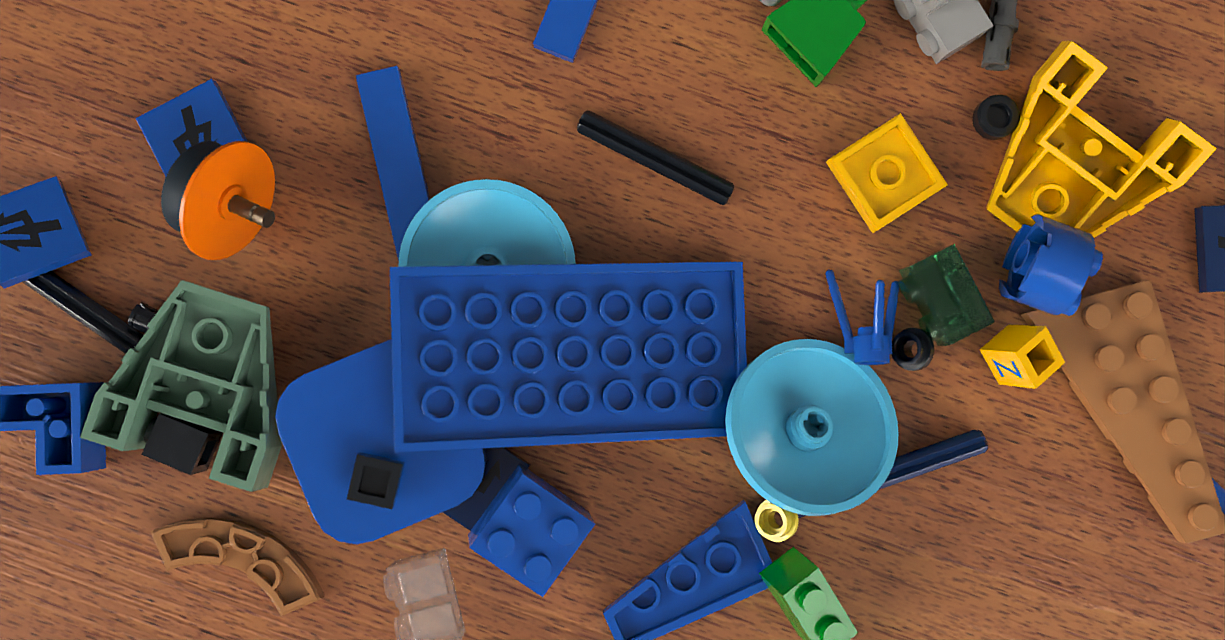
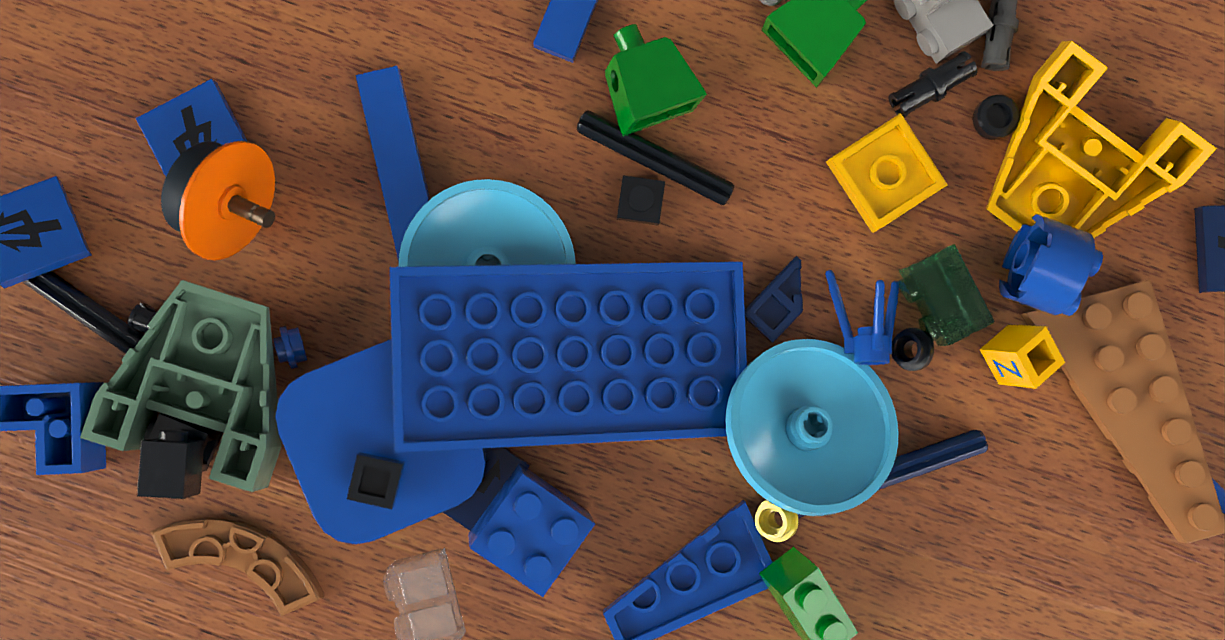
none -> black brick [137,430,204,499]
none -> blue plate [273,326,307,369]
none -> green torso [605,24,707,136]
none -> black plate [617,175,665,226]
none -> dark blue tile [745,256,803,343]
none -> black pin [888,51,978,118]

